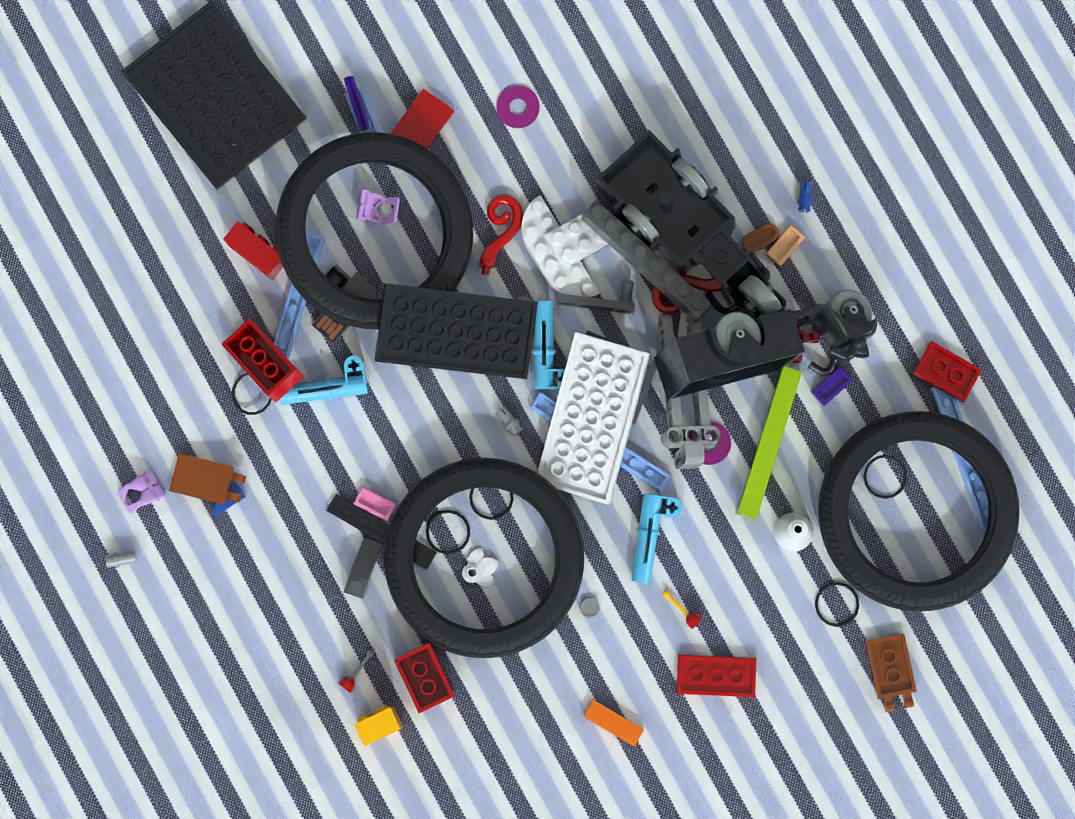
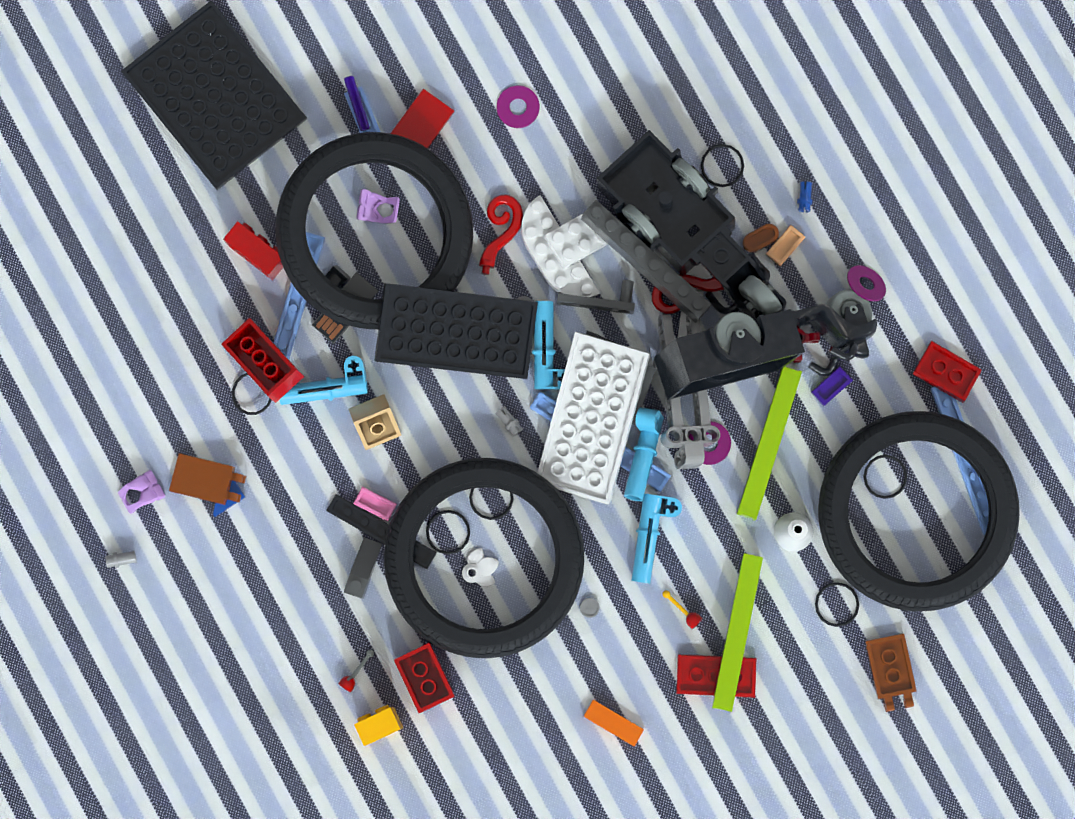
none -> tan slope [349,394,401,450]
none -> medium azure piece [624,407,664,501]
none -> black piece [701,144,744,187]
none -> lime tile [712,553,763,712]
none -> magenta gear [847,265,886,301]

